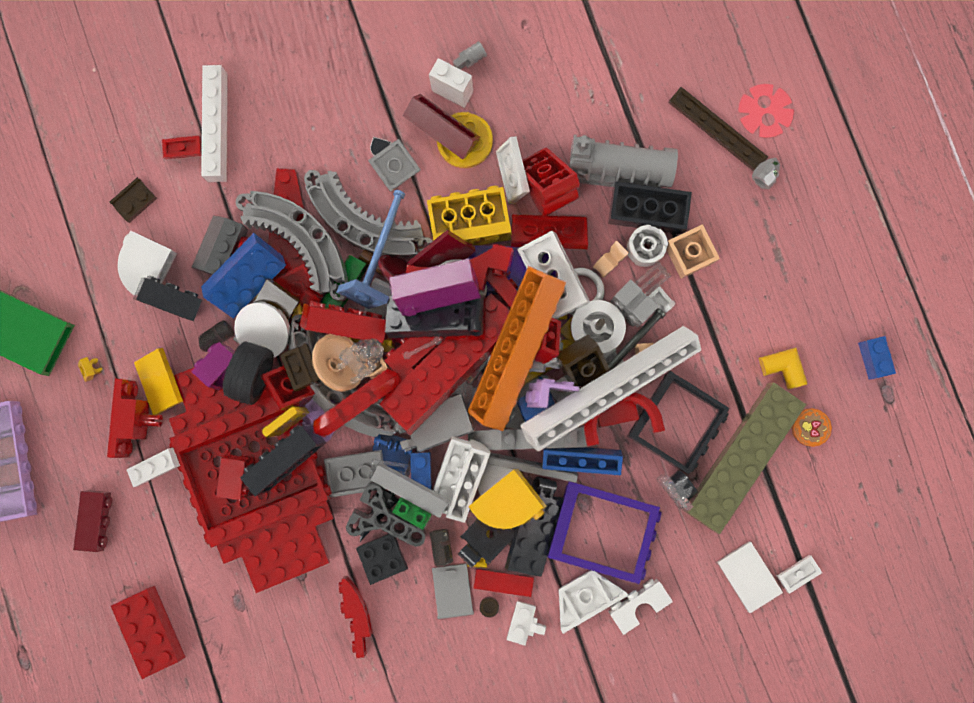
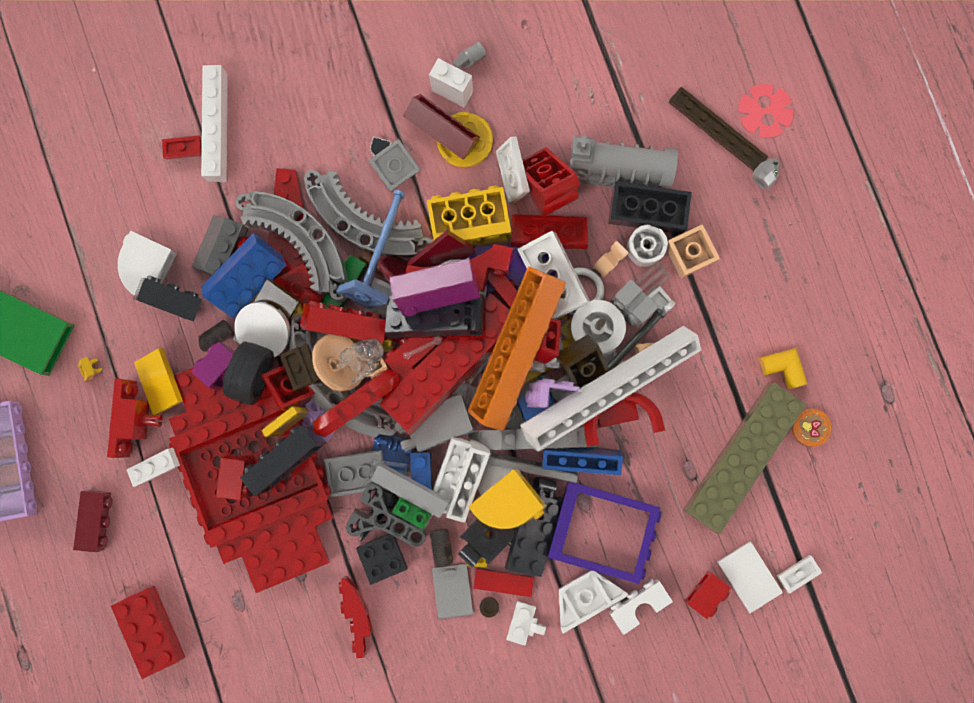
dark brown plate [109,177,157,223] -> none
black window [627,371,730,474] -> none
clear piece [656,470,698,511] -> none
blue brick [858,336,896,380] -> none
none -> red brick [684,571,731,619]

